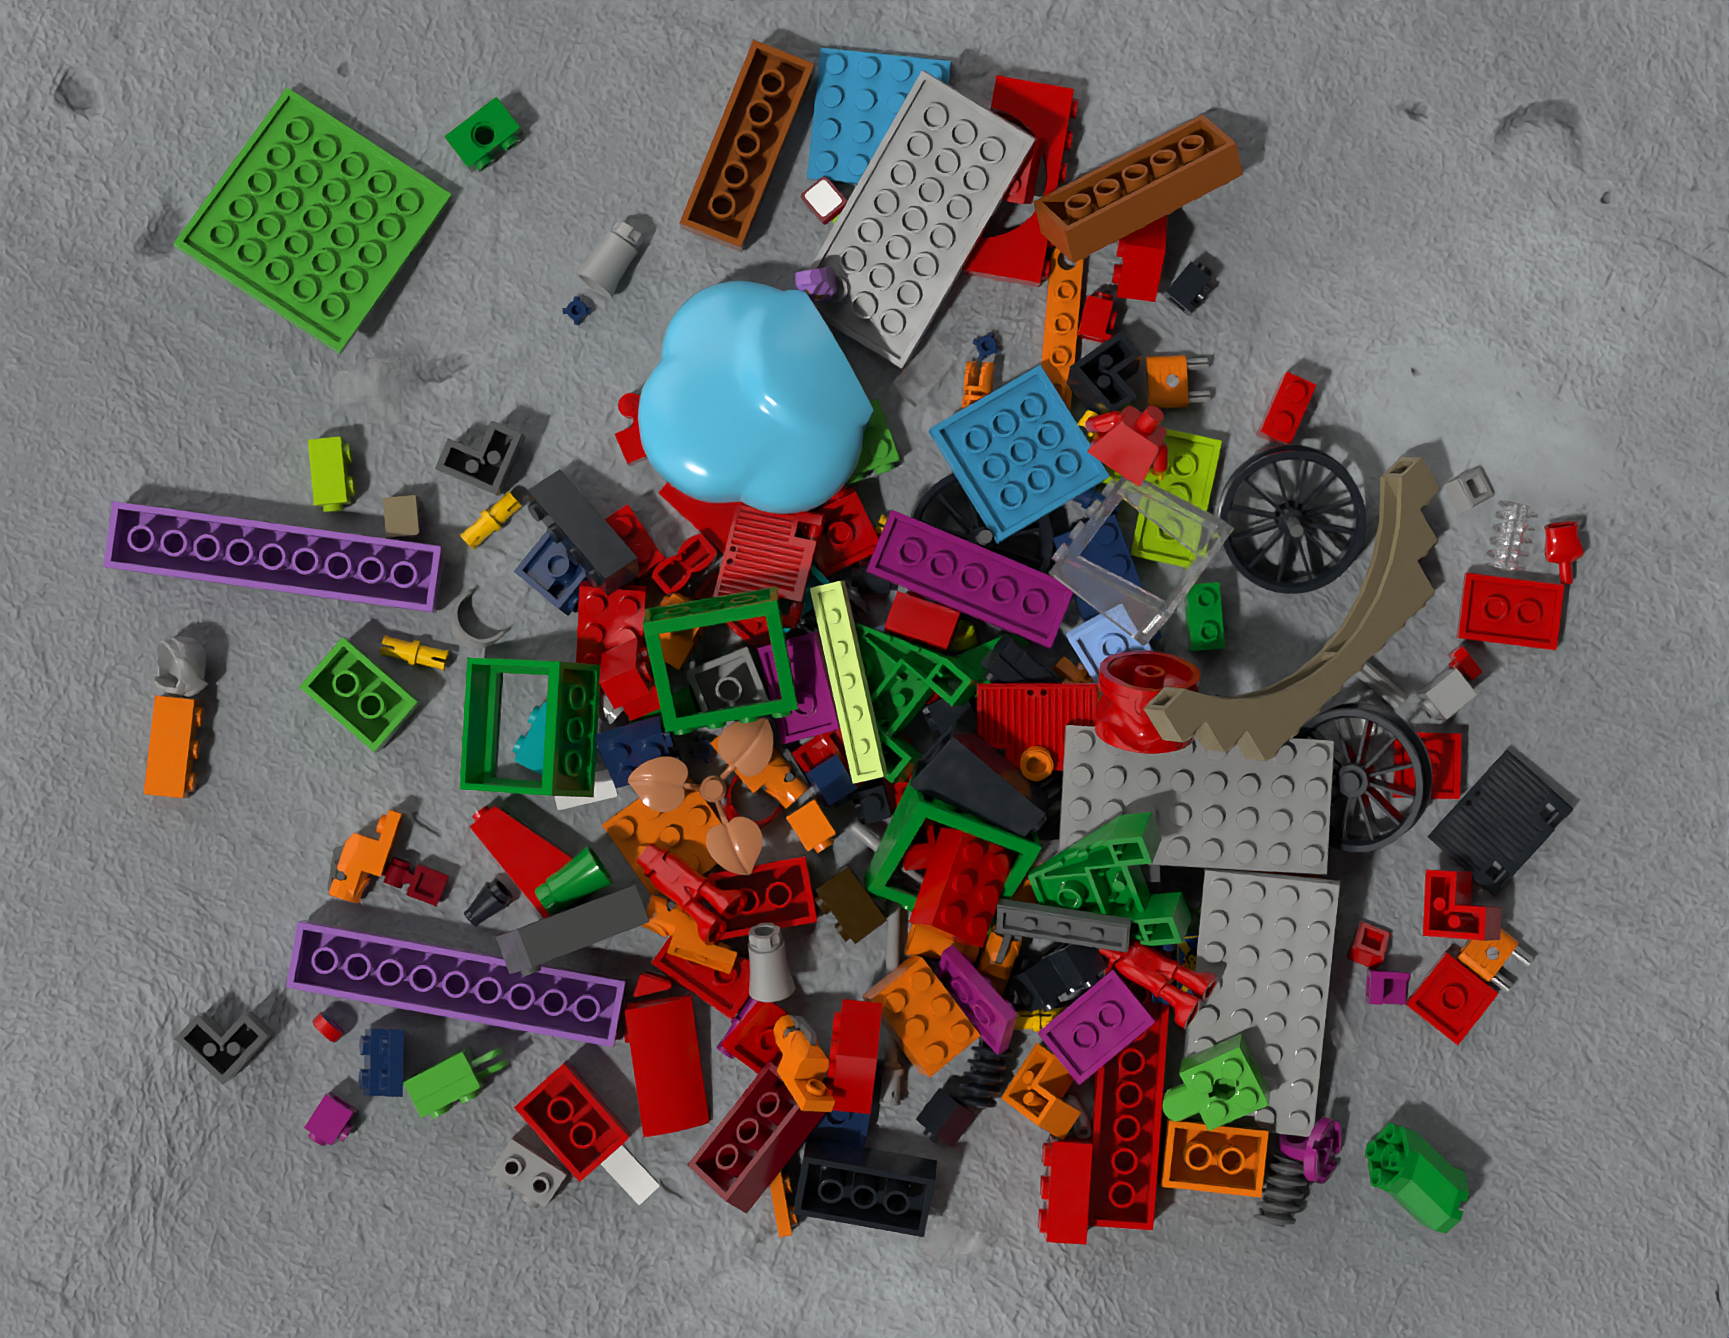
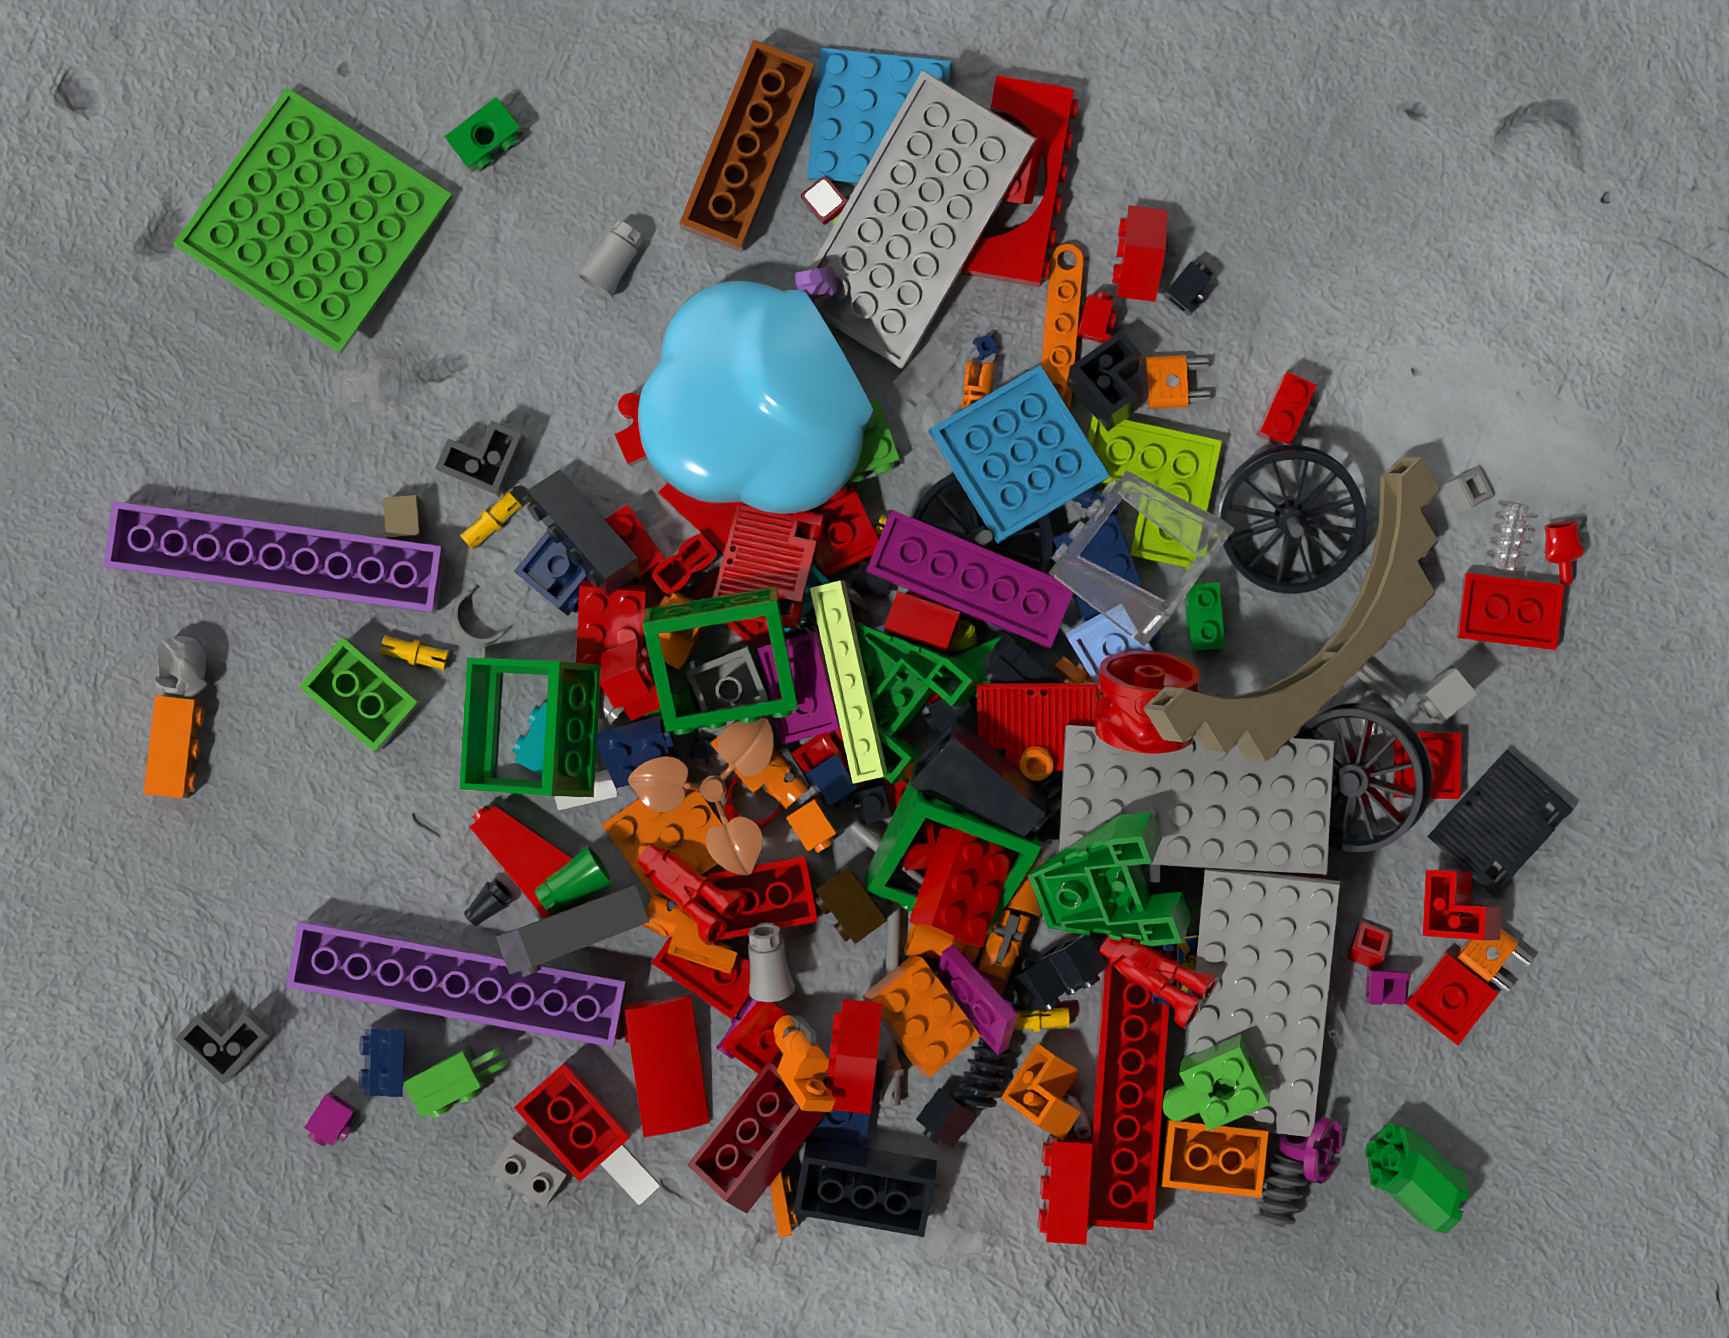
lime brick [308,436,356,512] -> none
red tile [312,1012,345,1043] -> none
orange plate [327,809,405,903] -> none
dark red plate [383,857,450,907] -> none
dark blue piece [562,296,591,325] -> none
red slope [633,970,674,997] -> none
dark grey tile [996,898,1132,953] -> none
dark orange brick [1033,114,1243,263] -> none
magenta plate [1038,969,1157,1085] -> none
red torso [1077,406,1170,487] -> none
red plate [1447,646,1483,681] -> none

